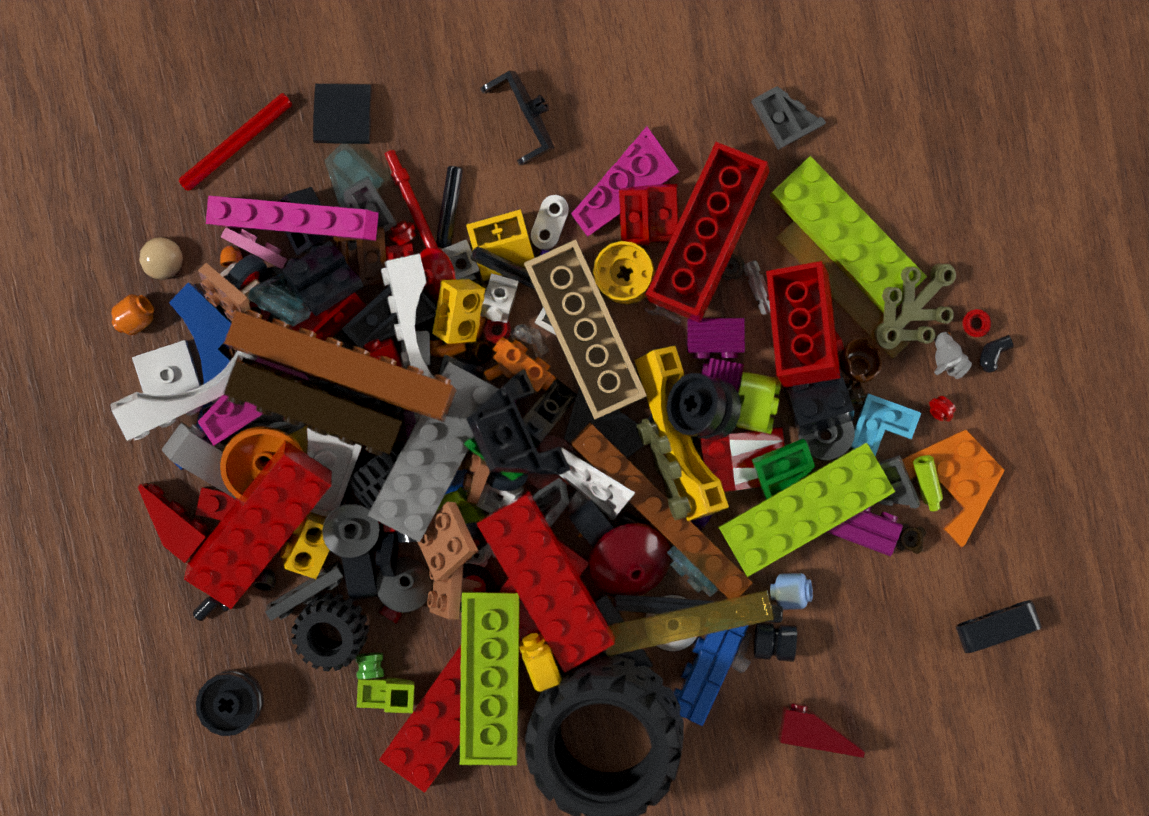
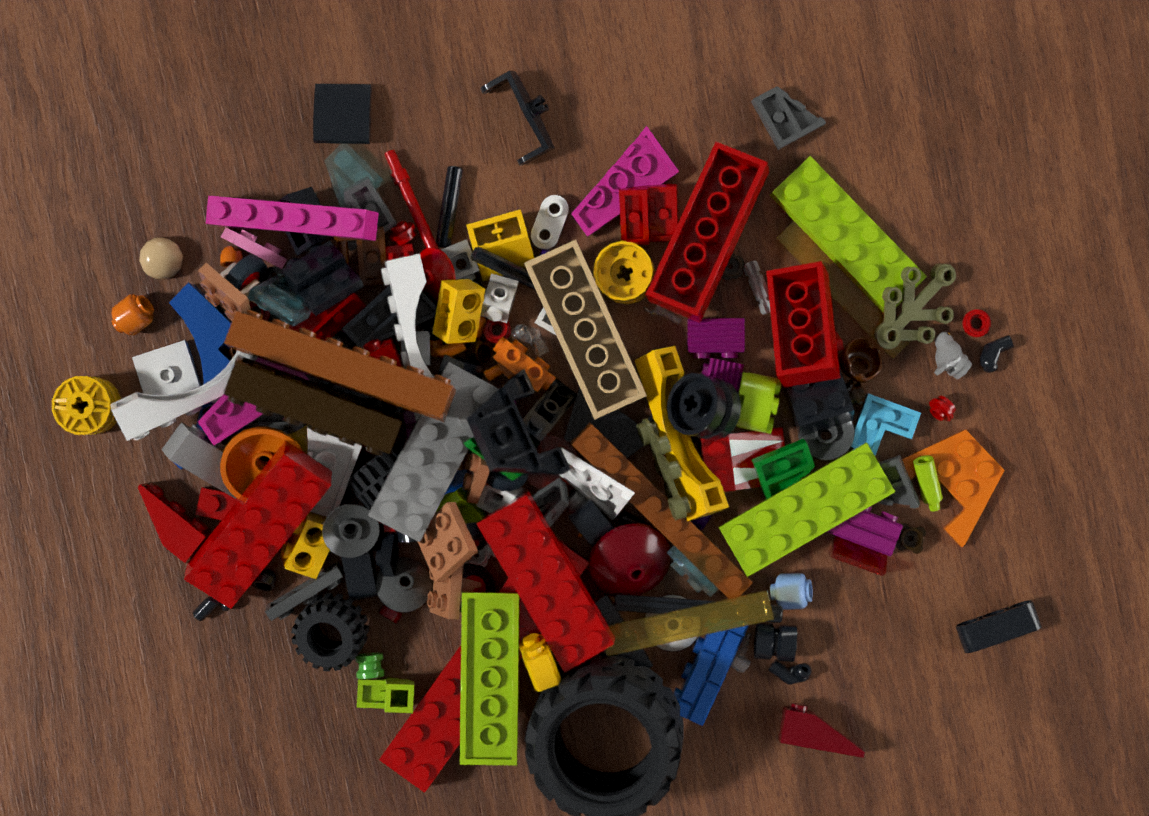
red axle [178,93,292,191] -> none
black wheel [196,669,264,736] -> none
none -> yellow wheel [52,376,121,435]
none -> black arm [768,659,812,685]
none -> clear red slope [828,536,887,576]

